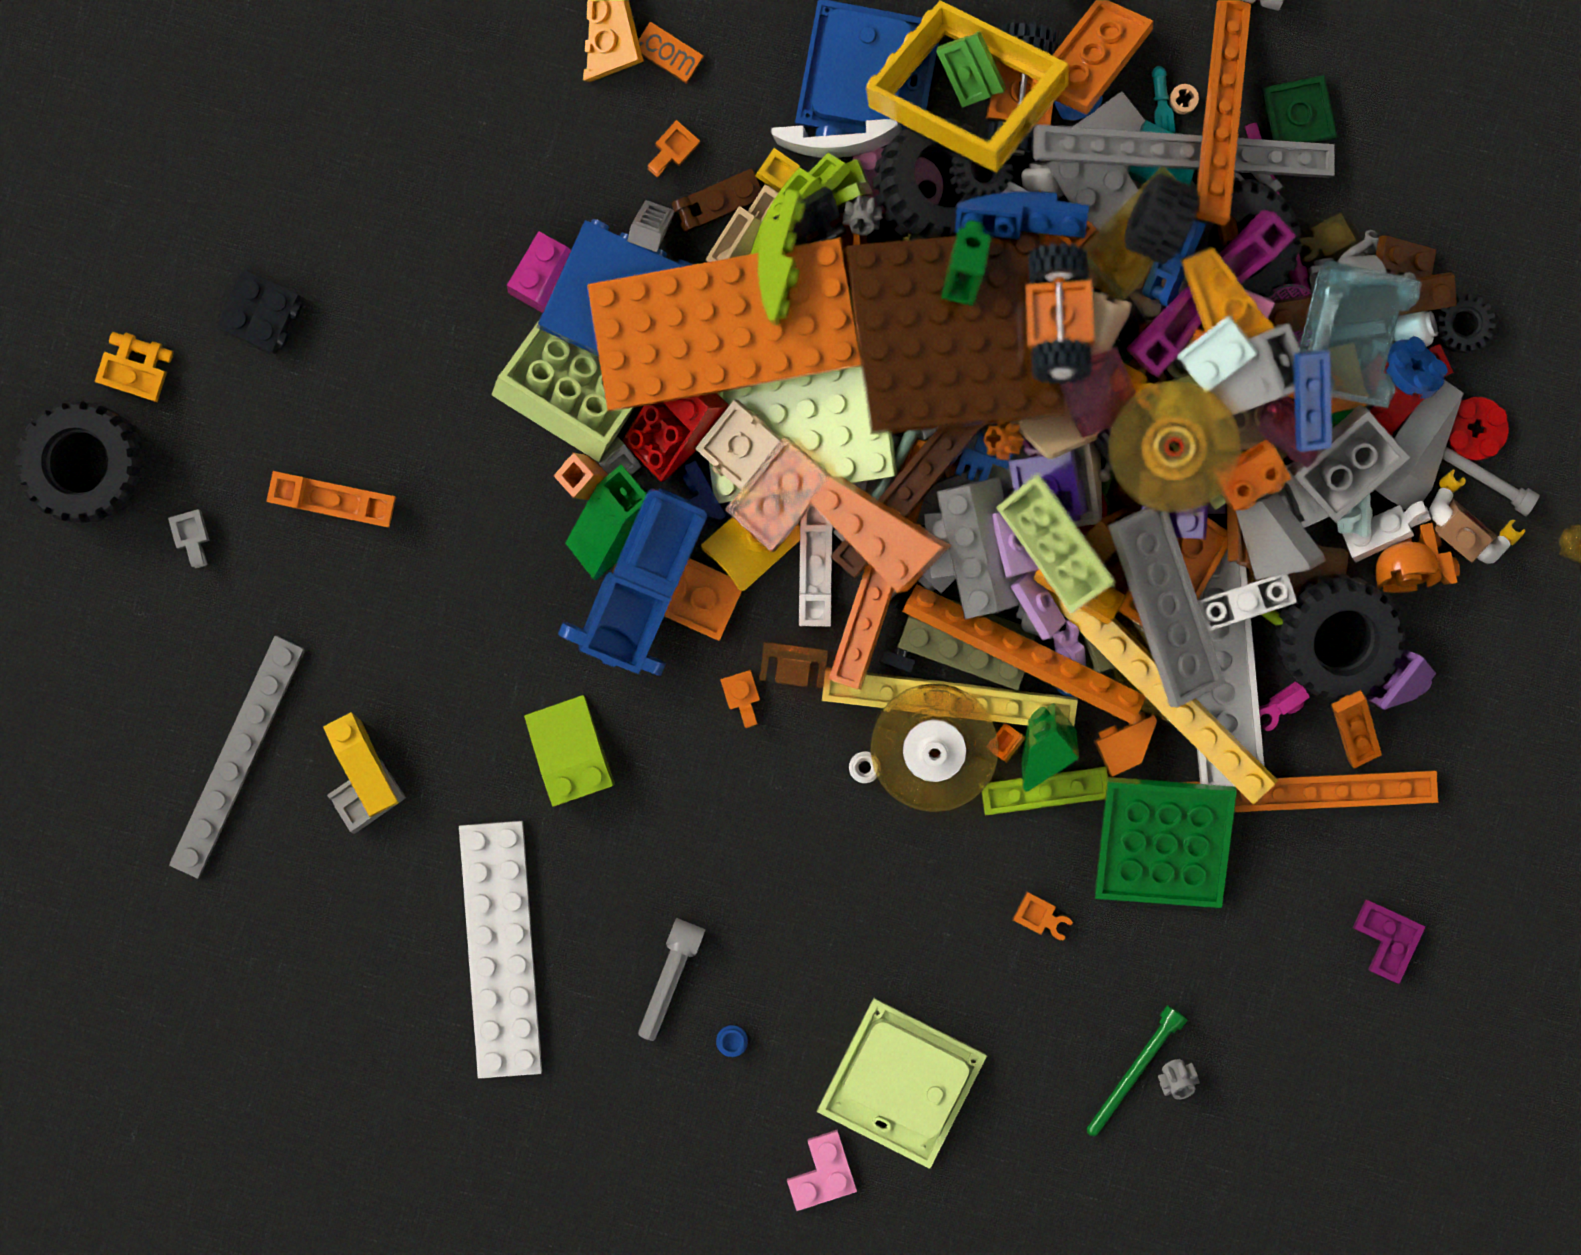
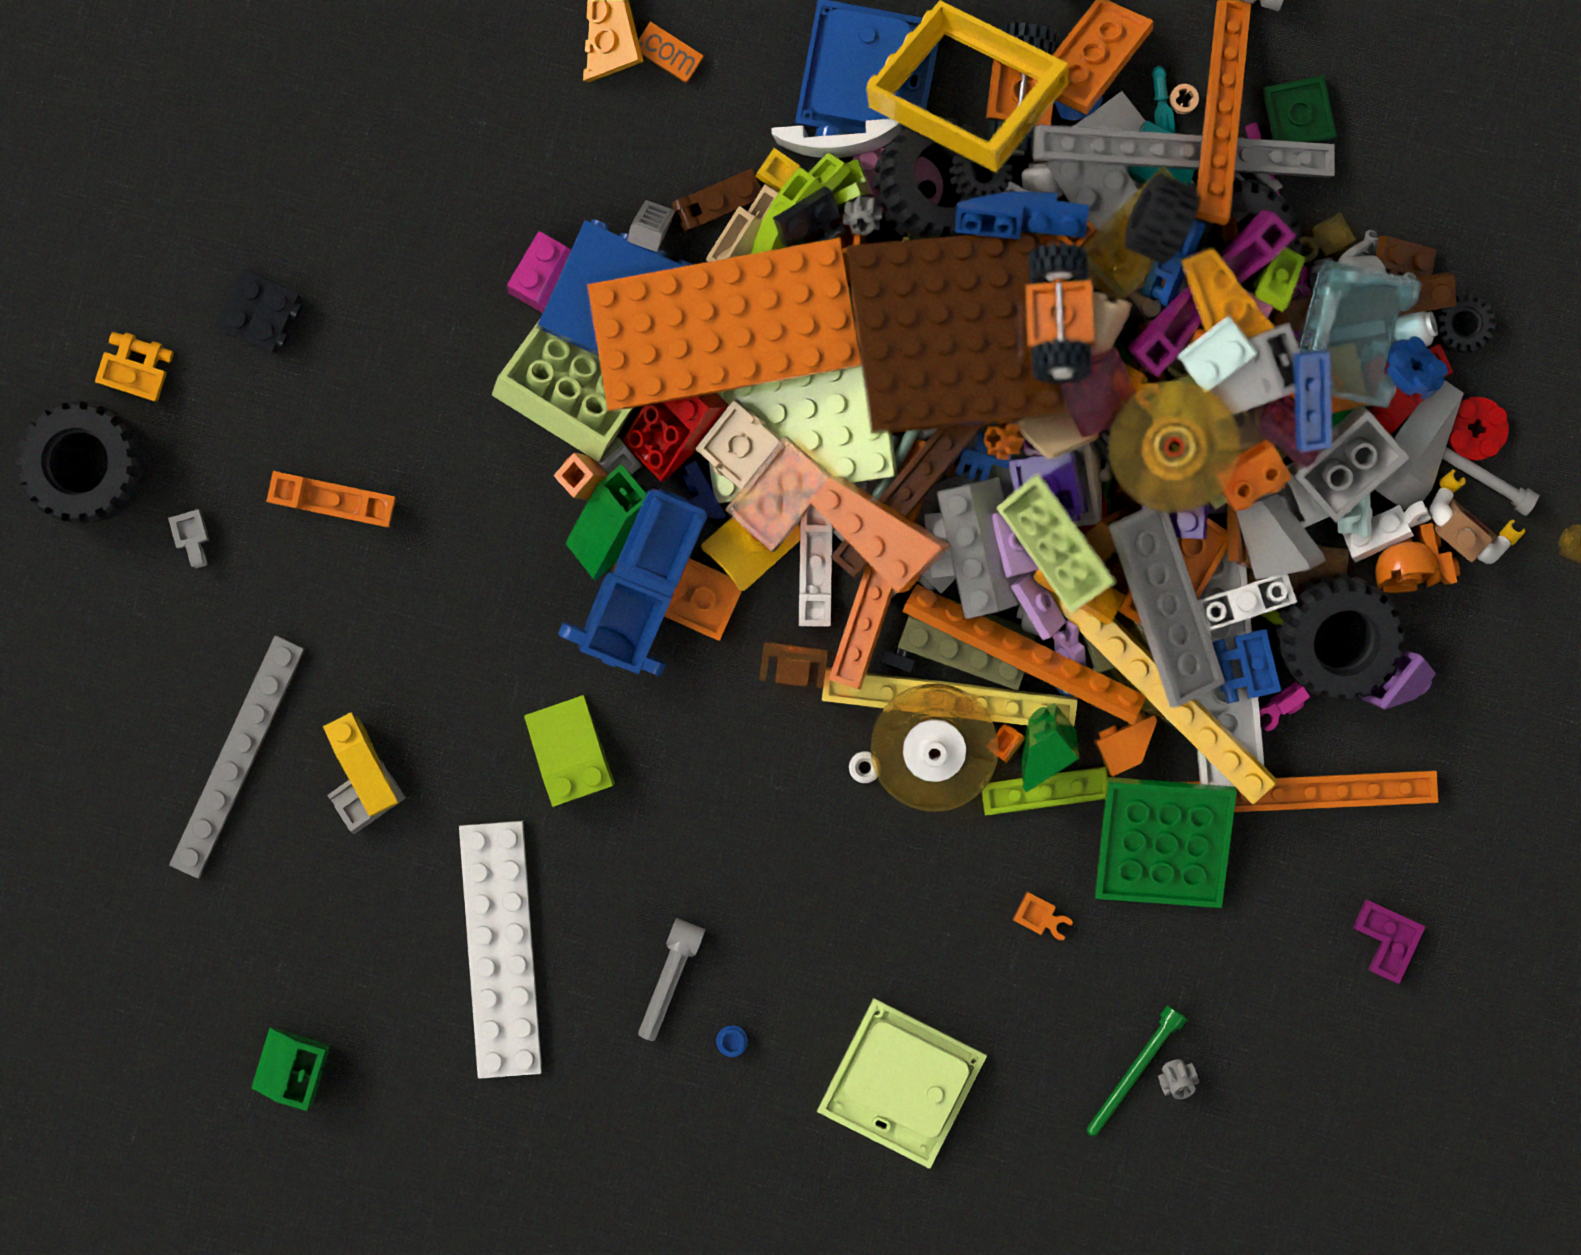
orange plate [648,120,700,178] -> none
orange plate [720,670,760,728] -> none
lime slope [758,189,805,326] -> none
bright pink plate [787,1130,857,1211] -> none
bright green plate [936,31,1006,107] -> none
green torso [941,221,991,306] -> none
orange plate [1332,690,1382,769] -> none
none -> green slope [252,1027,331,1111]
none -> blue plate [1212,629,1281,704]
none -> lime slope [1253,247,1306,312]

